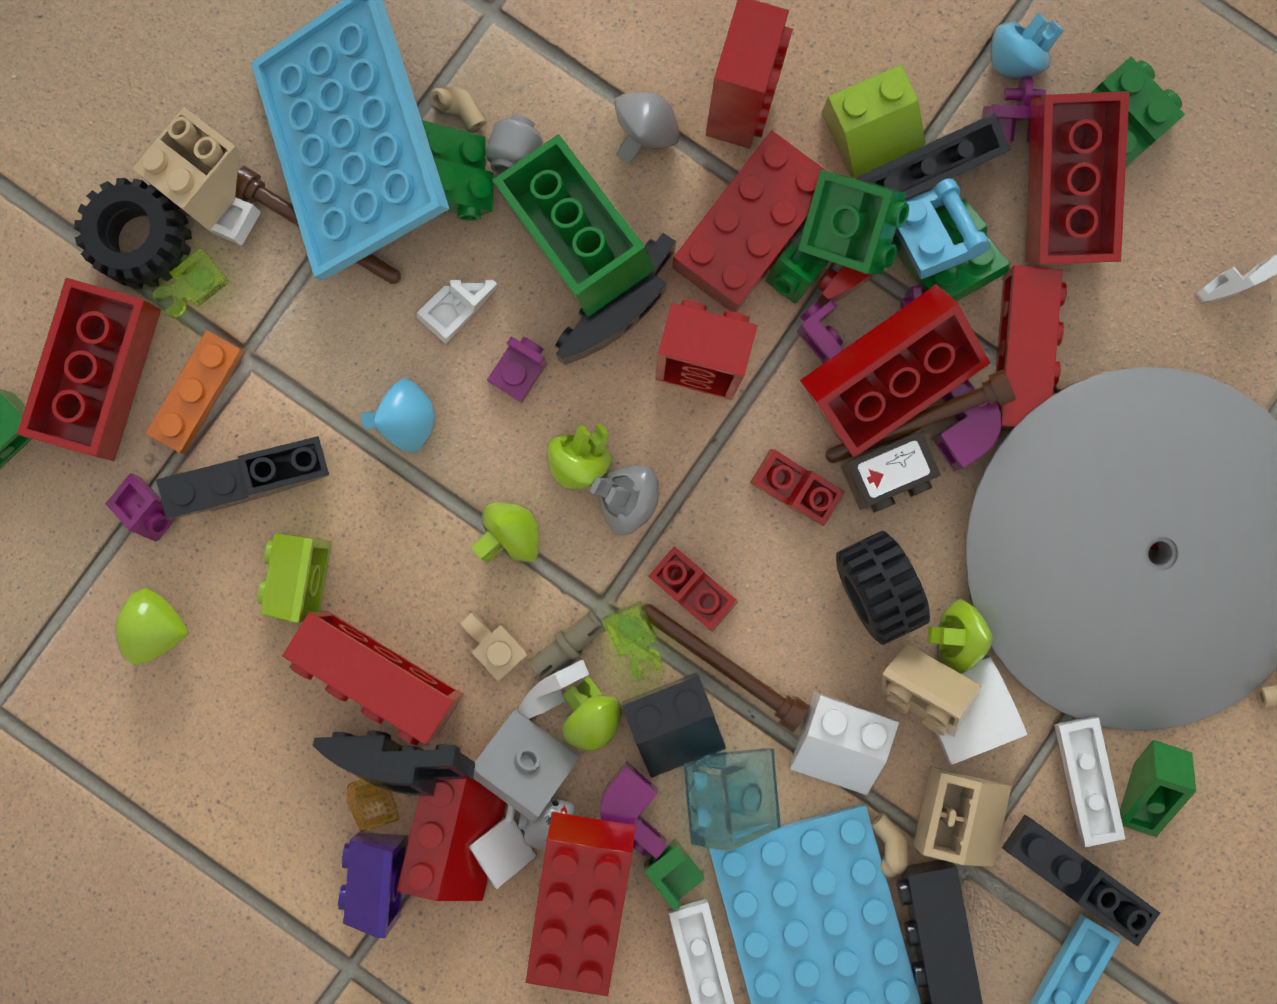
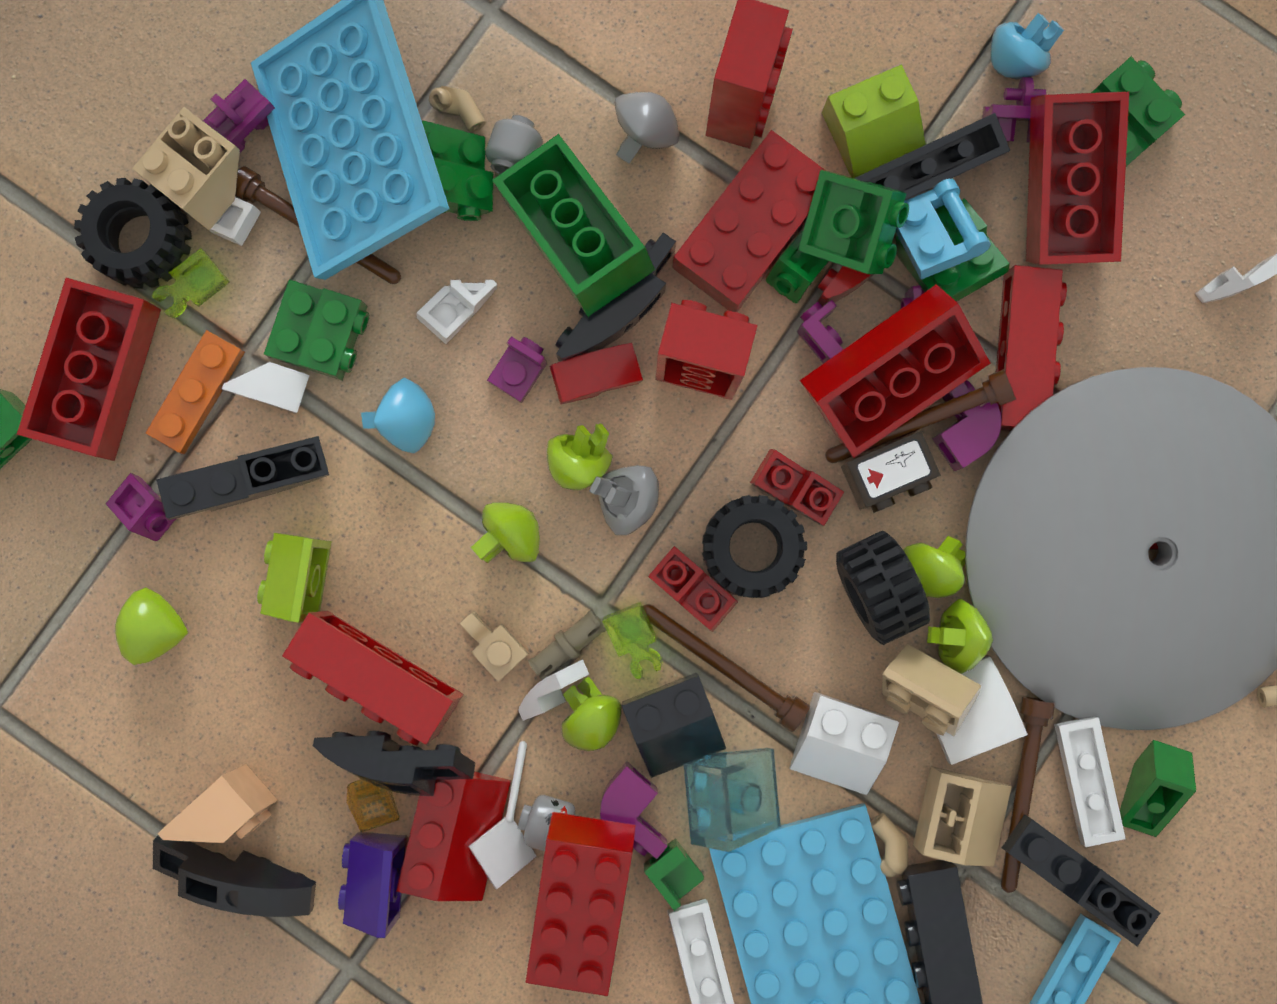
light grey plate [473,709,580,823] -> none
none -> black slope [153,835,316,917]
none -> light nougat slope [157,764,278,843]
none -> magenta hips [203,79,275,154]
none -> white slope [221,362,309,413]
none -> green plate [264,279,369,381]
none -> red slope [550,342,643,404]
none -> black tyre [702,495,807,598]
none -> lime piece [903,536,965,598]
none -> reddish brown piece [1001,697,1055,893]

